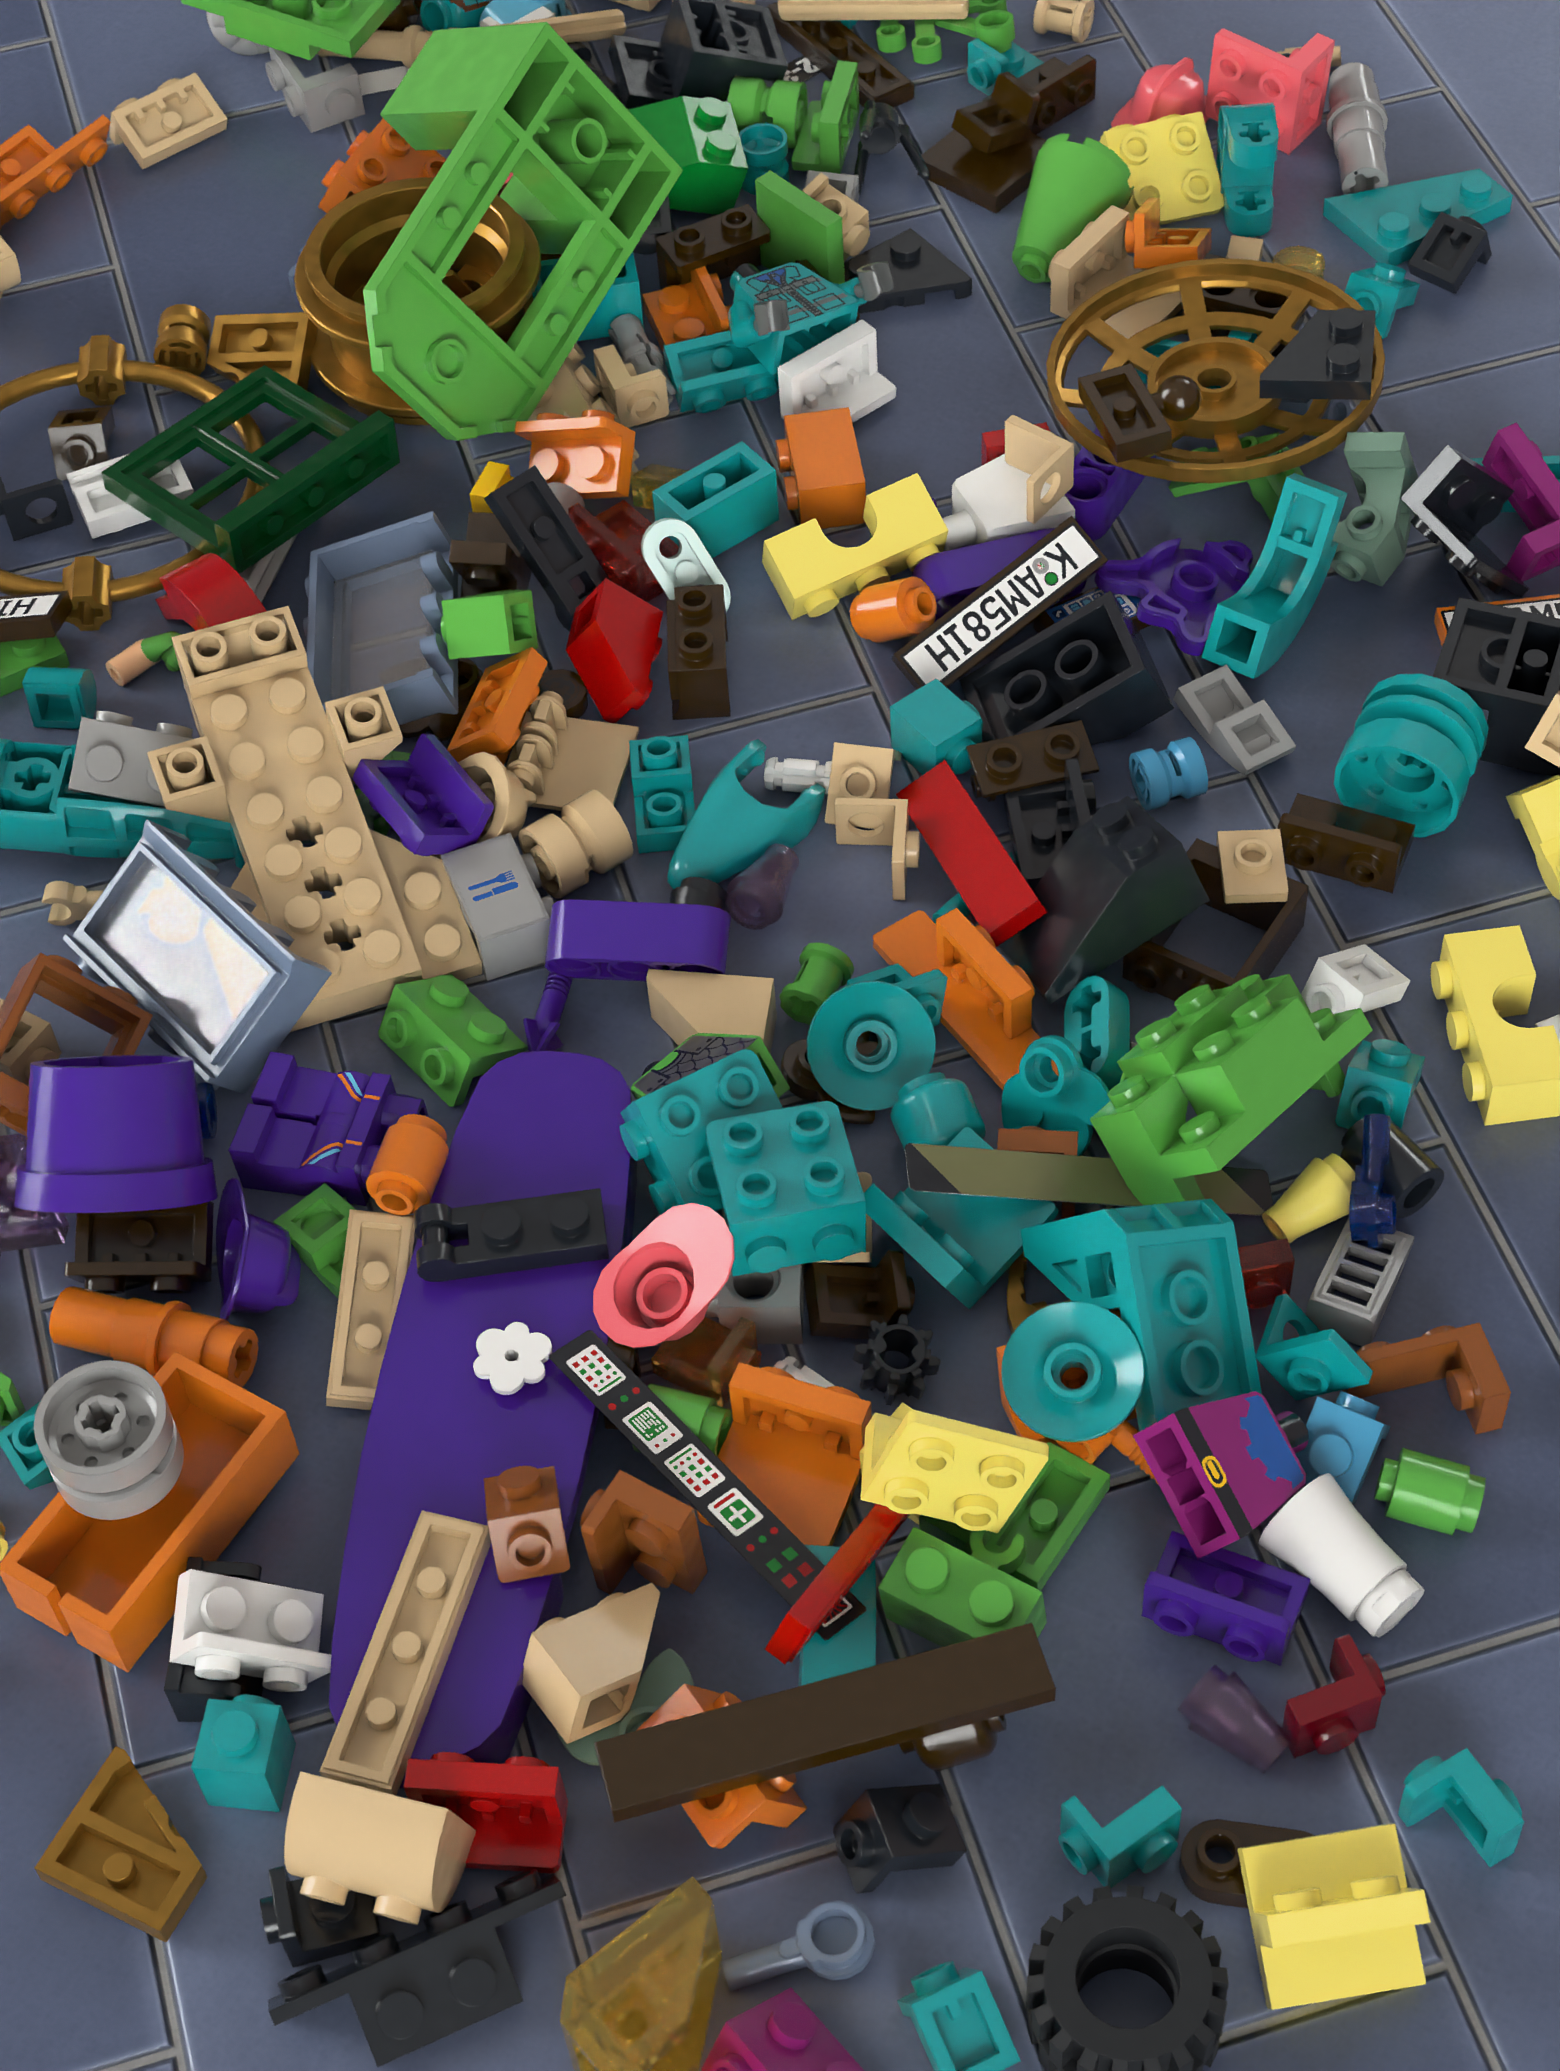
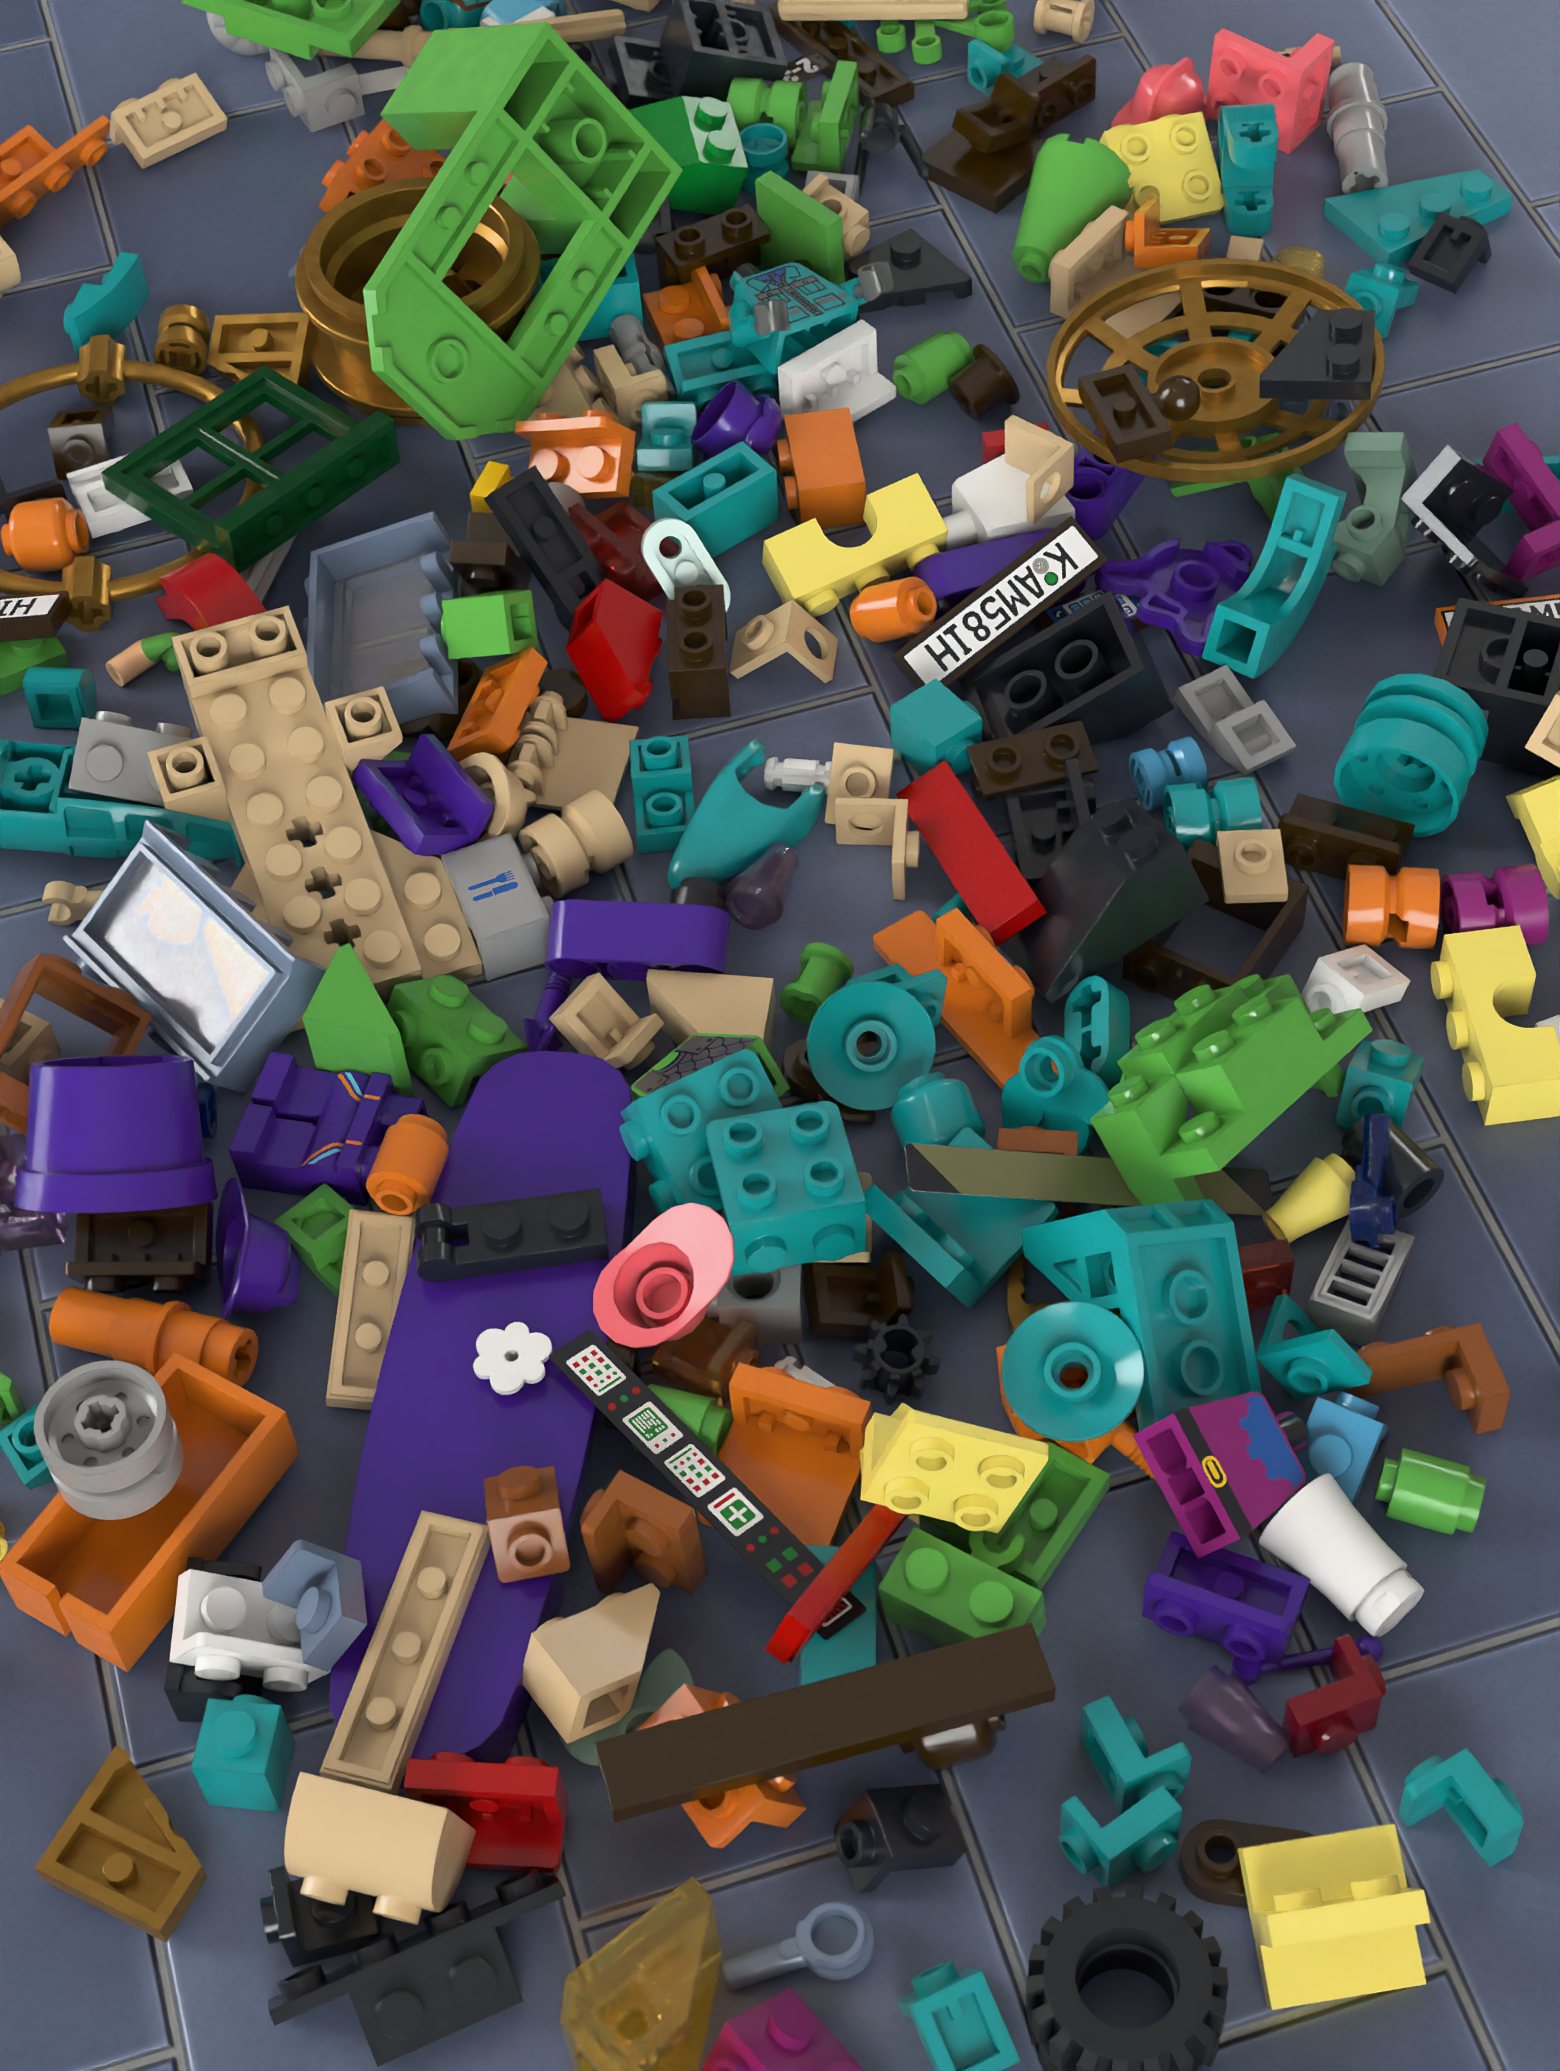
none -> orange head [1,497,90,574]
none -> teal slope [64,252,150,358]
none -> sand blue bracket [262,1540,367,1672]
none -> bright green slope [302,943,415,1097]
none -> tan bracket [549,972,664,1070]
none -> teal bracket [637,401,698,471]
none -> dark purple piece [690,380,782,462]
none -> tan bracket [729,600,838,683]
none -> bright green brick [893,331,974,404]
none -> dark brown piece [947,343,1020,420]
none -> teal bracket [1079,1695,1192,1815]
none -> teal wheel [1163,777,1262,852]
none -> dark purple hinge [1231,1634,1384,1686]
none -> orange wheel [1342,864,1440,950]
none -> magenta wheel [1439,864,1549,946]

